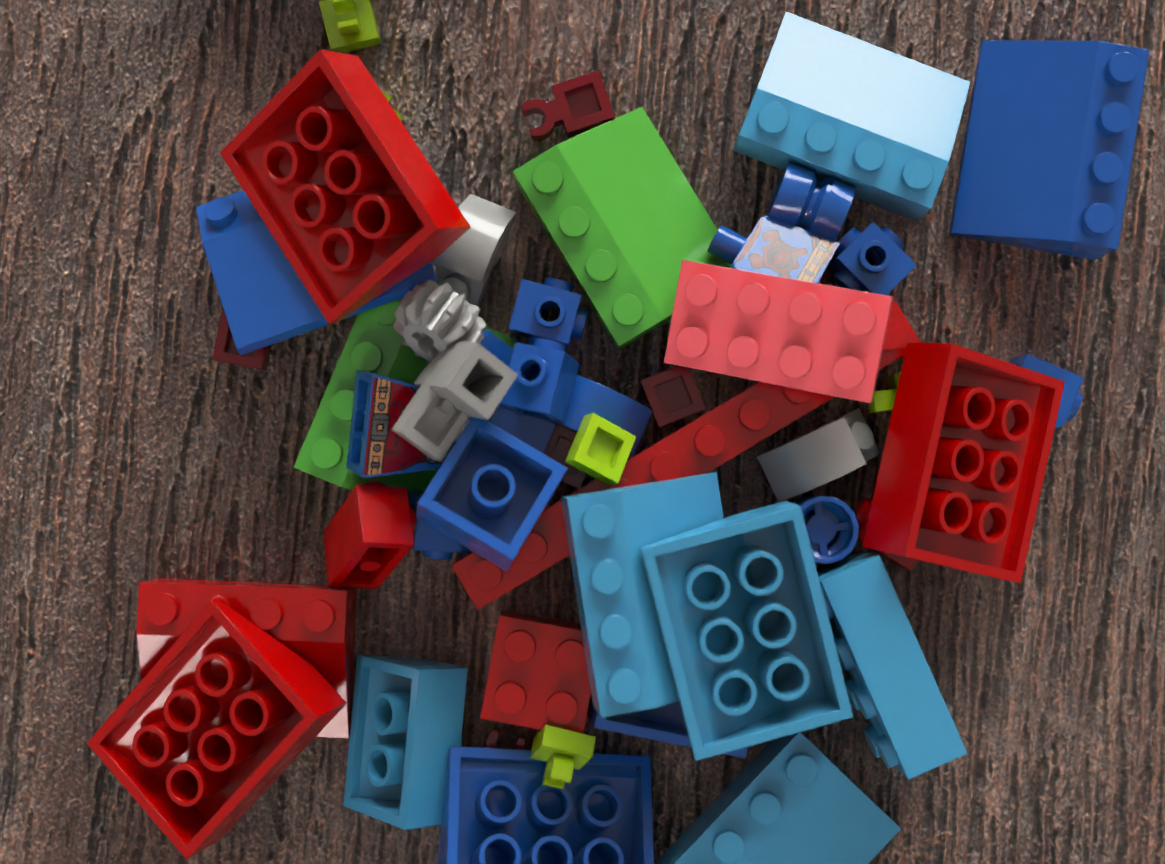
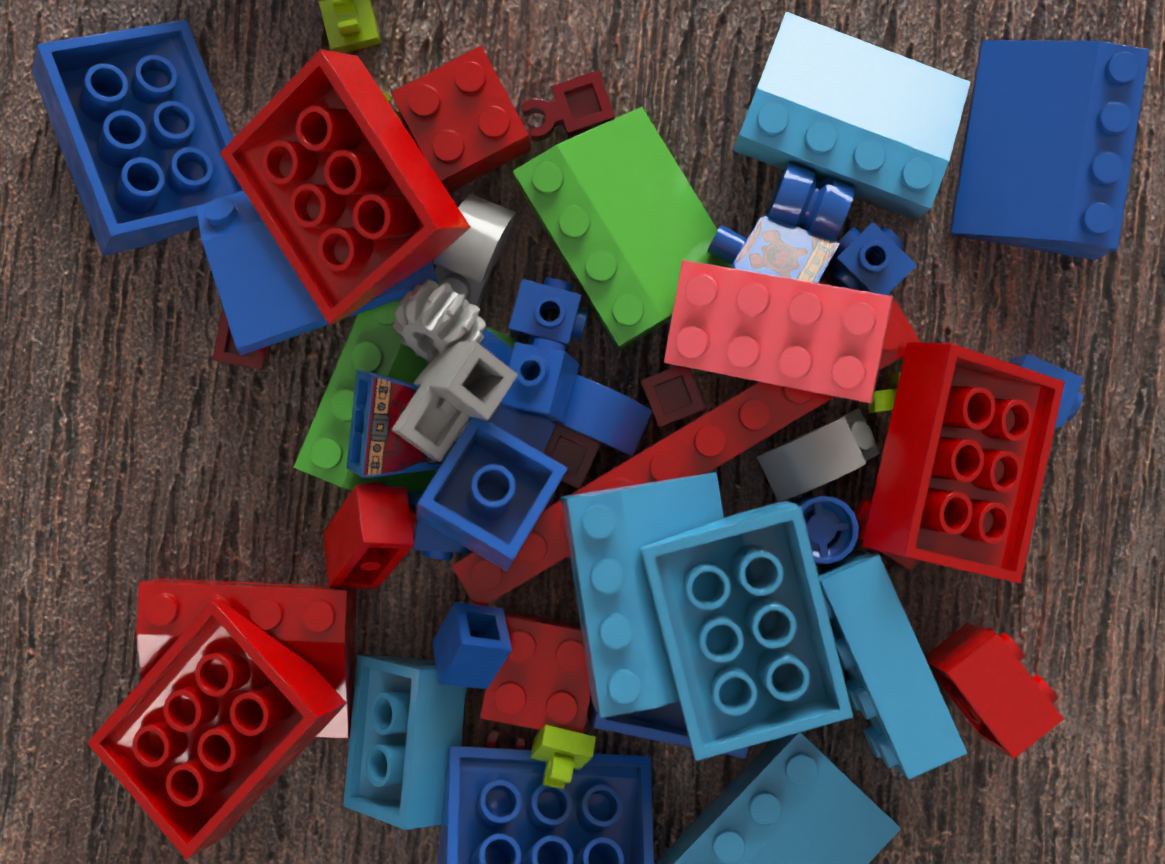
lime tile [565,413,636,486] -> none
none -> blue slope [31,20,243,256]
none -> red brick [391,46,531,193]
none -> blue brick [432,602,512,689]
none -> red brick [925,623,1064,759]

